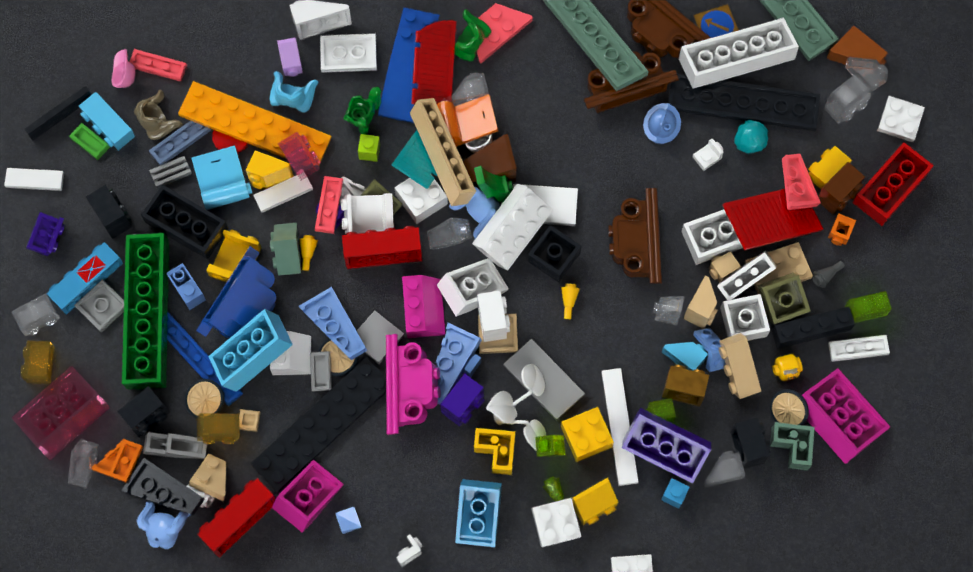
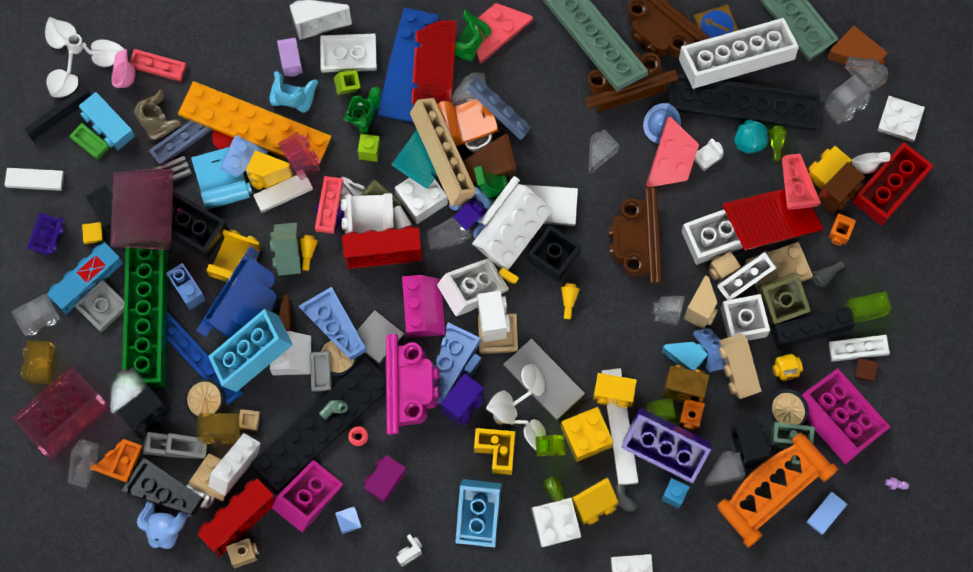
none -> white plant [45,17,124,98]
none -> yellow tile [82,222,104,244]
none -> clear pink slope [110,169,173,250]
none -> clear slope [110,367,148,413]
none -> white brick [208,433,260,496]
none -> light blue wing [220,135,268,177]
none -> tan brick [226,538,259,568]
none -> reddish brown slope [279,295,292,332]
none -> sand green arm [319,400,348,420]
none -> lime brick [334,70,361,95]
none -> coral plate [349,426,368,446]
none -> magenta brick [363,455,407,504]
none -> white cone [393,206,412,230]
none -> dark purple brick [454,198,487,231]
none -> sand blue plate [466,76,531,140]
none -> white bar [480,176,520,226]
none -> yellow tile [498,267,519,284]
none -> clear slope [588,129,619,175]
none -> yellow brick [593,373,637,408]
none -> dark grey arm [615,484,637,512]
none -> coral wing [646,117,699,187]
none -> orange brick [679,399,705,431]
none -> orange piece [717,433,839,548]
none -> clear neon green cone [769,126,787,161]
none -> light blue tile [806,492,847,535]
none -> white cap [851,152,891,174]
none -> copper tile [854,358,878,383]
none -> lavender piece [885,477,909,490]

